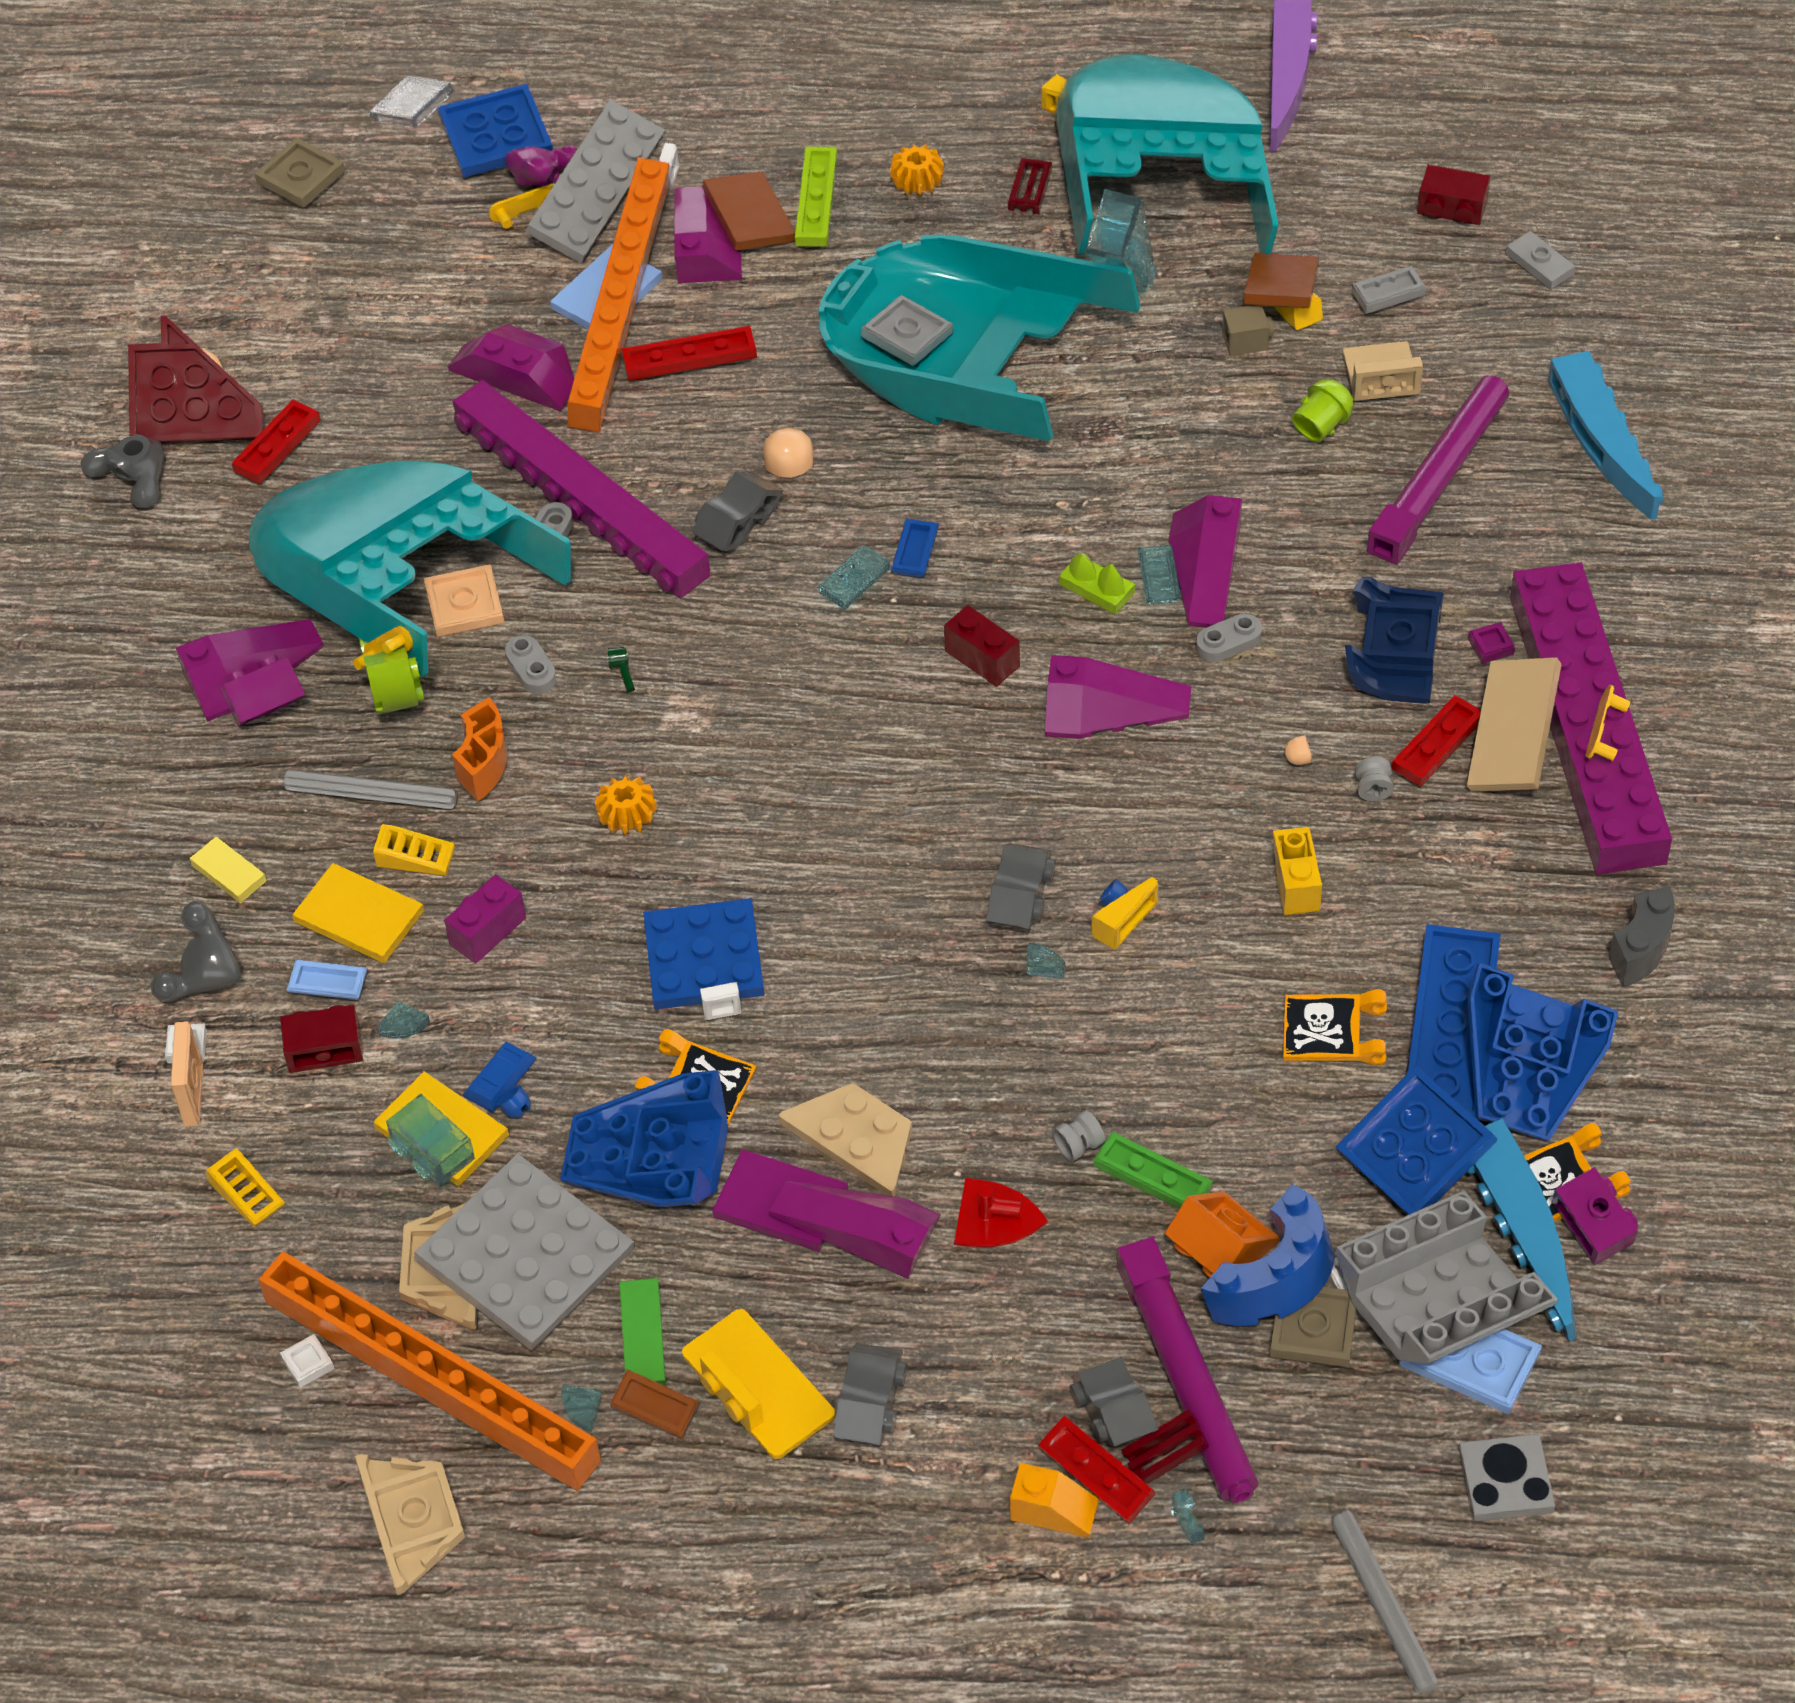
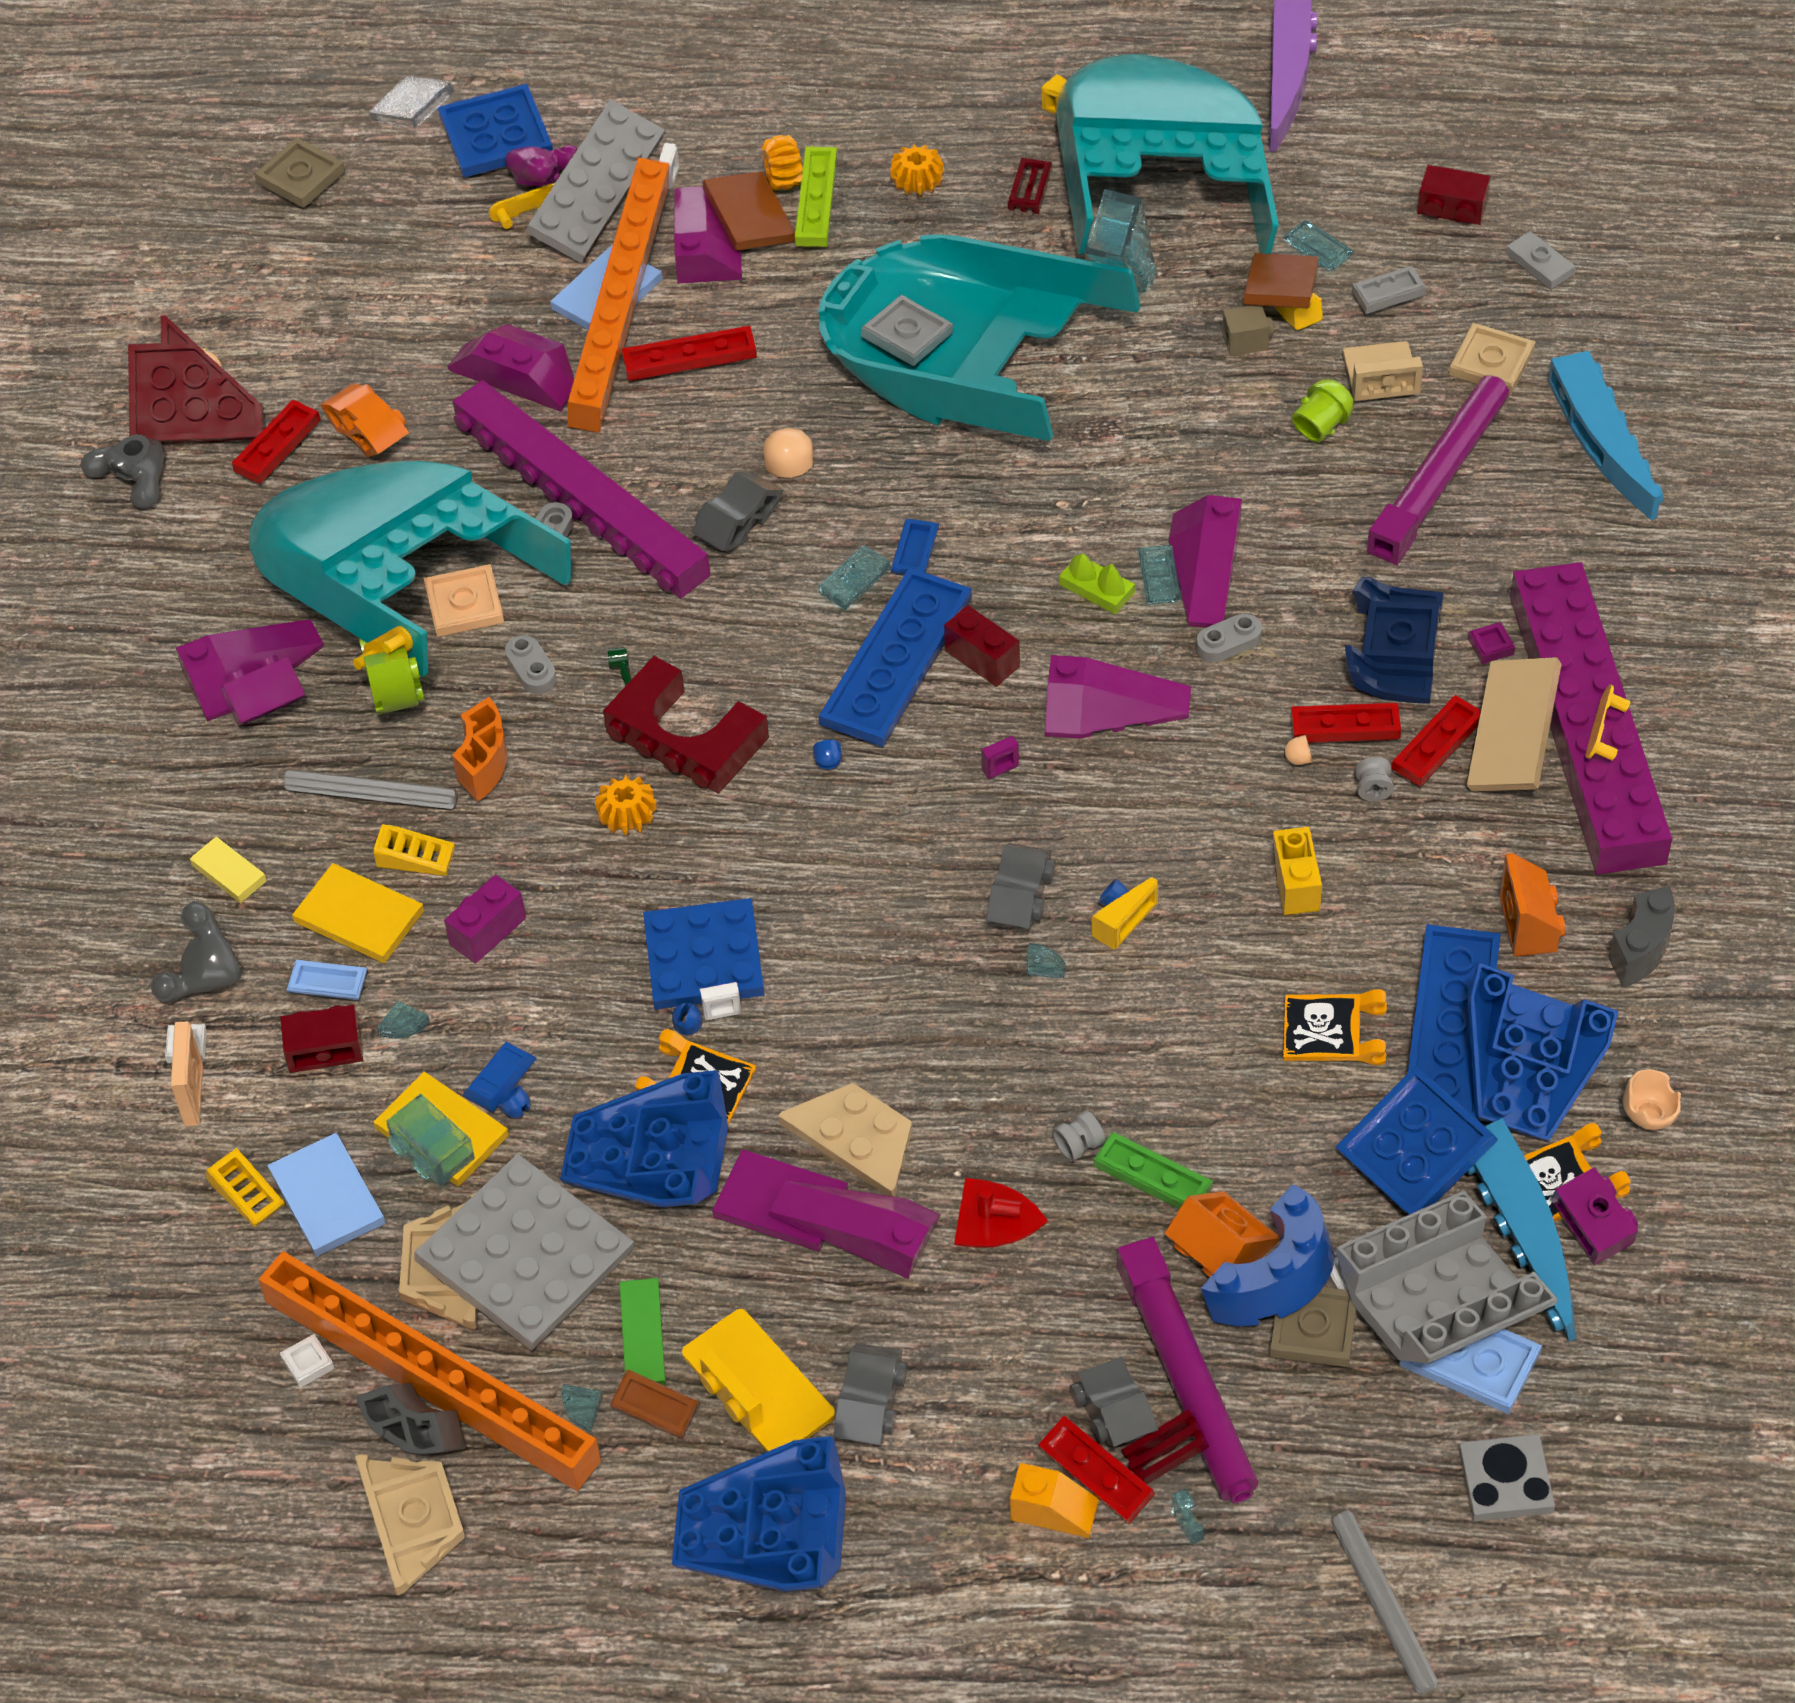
none -> light blue tile [267,1133,386,1257]
none -> orange brick [320,383,409,457]
none -> dark grey brick [355,1383,466,1454]
none -> dark red arch [603,656,769,794]
none -> blue hinge [672,1002,702,1035]
none -> blue wedge [672,1436,846,1592]
none -> light orange gear [762,135,803,191]
none -> blue hinge [813,740,842,770]
none -> blue plate [819,567,972,747]
none -> magenta tile [981,735,1019,779]
none -> clear light blue tile [1284,219,1354,272]
none -> red plate [1291,703,1401,743]
none -> tan tile [1449,323,1536,395]
none -> orange slope [1499,853,1565,956]
none -> light nougat hair [1622,1069,1681,1131]

